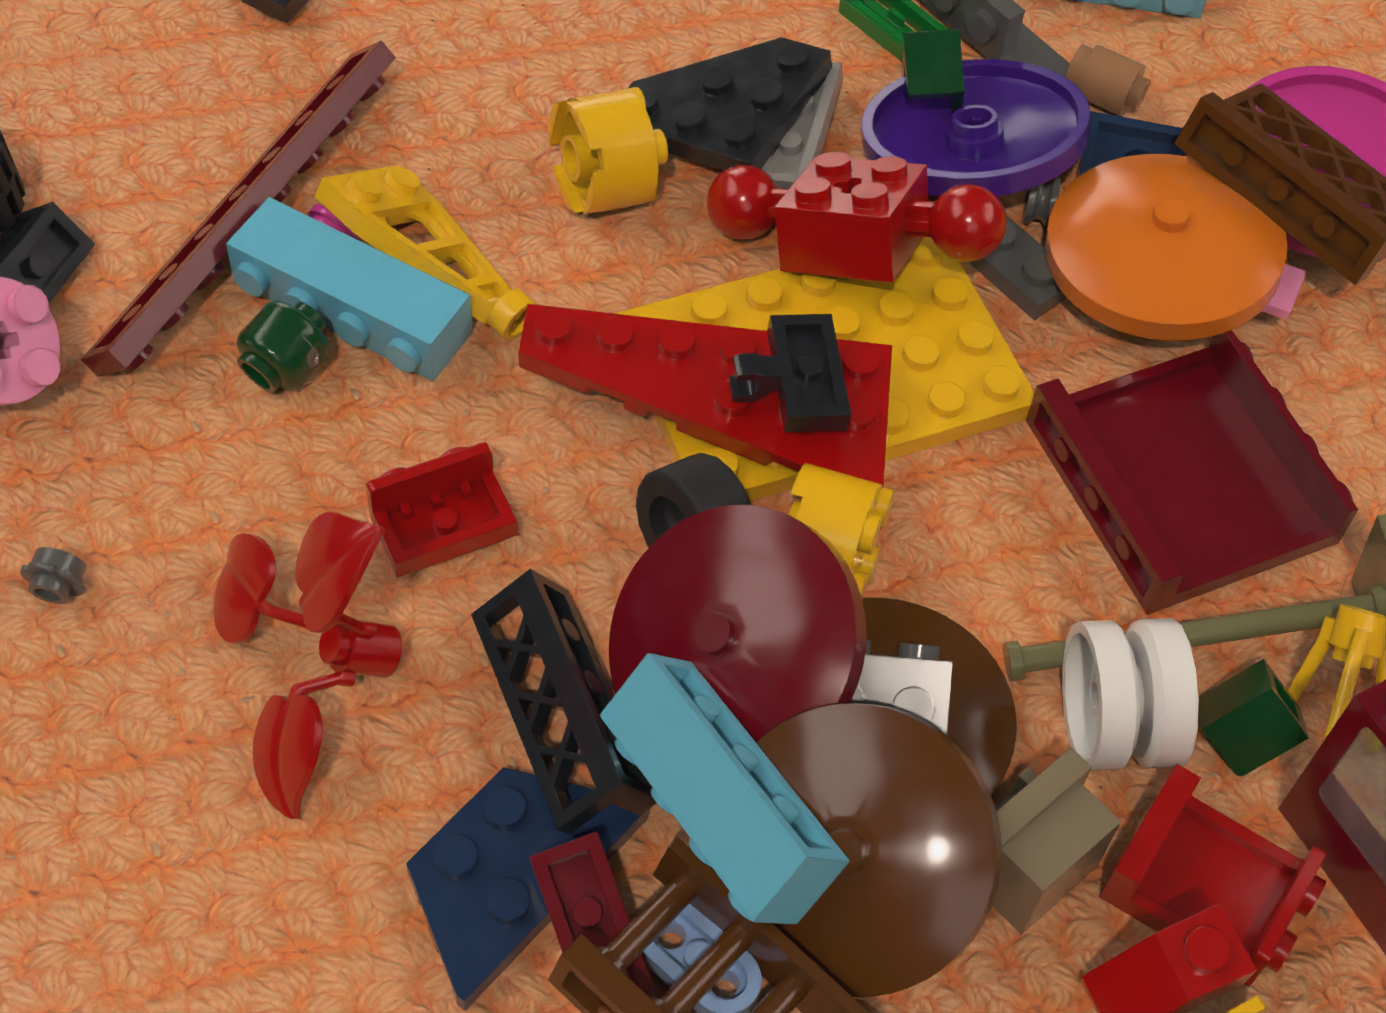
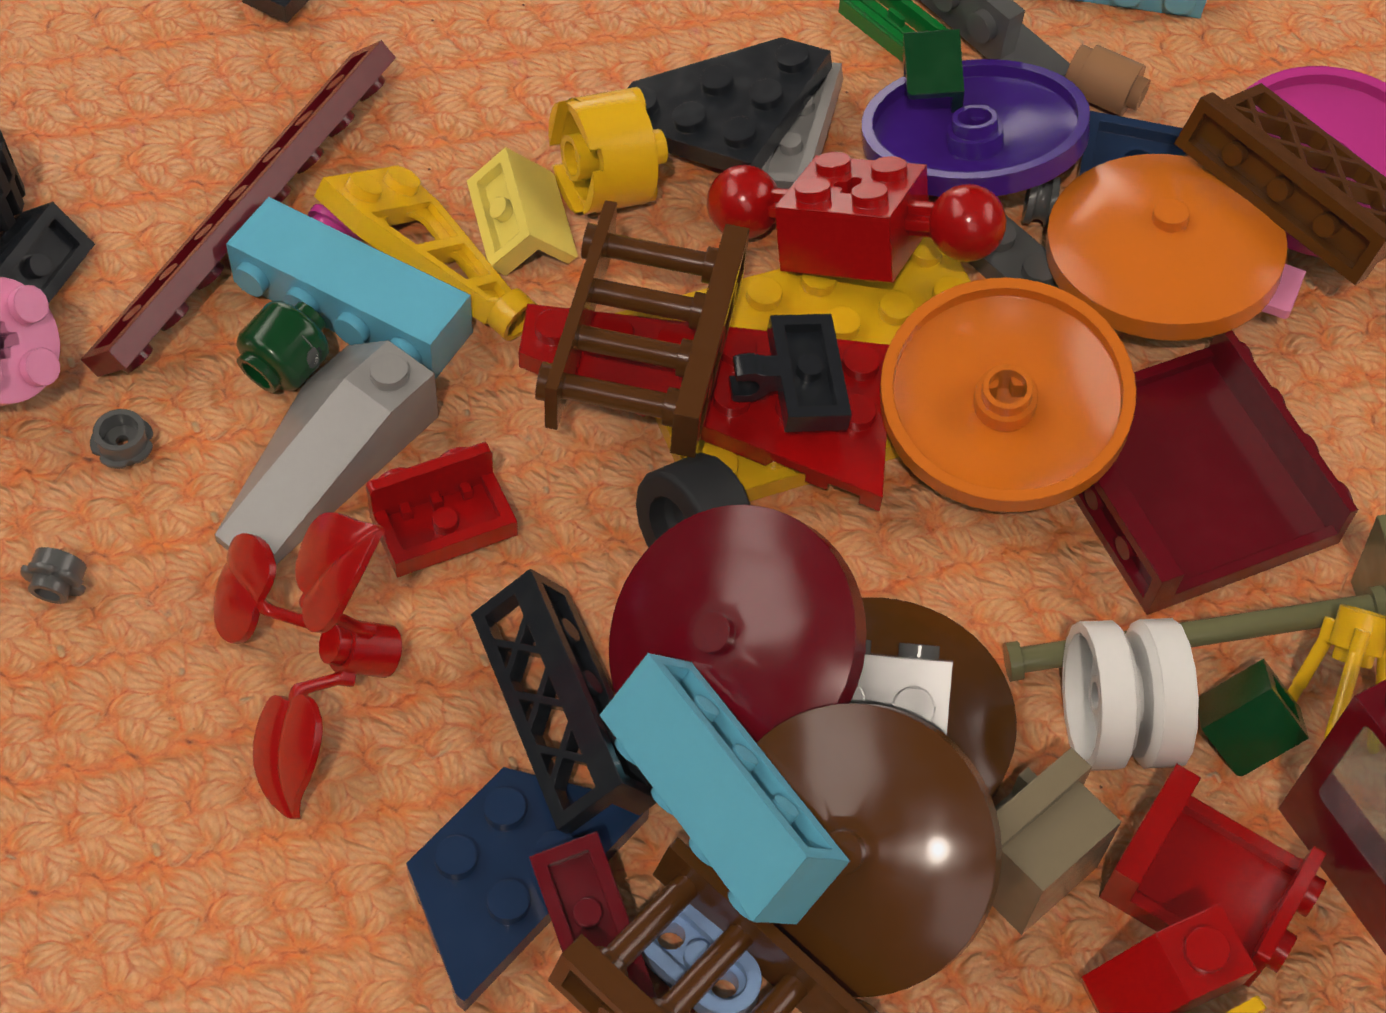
yellow brick [789,463,895,599] -> none
none -> dark grey plate [90,409,153,469]
none -> light grey wedge [215,340,438,564]
none -> light yellow panel [467,147,578,276]
none -> reddish brown fence [535,200,750,458]
none -> orange dish [880,277,1136,512]

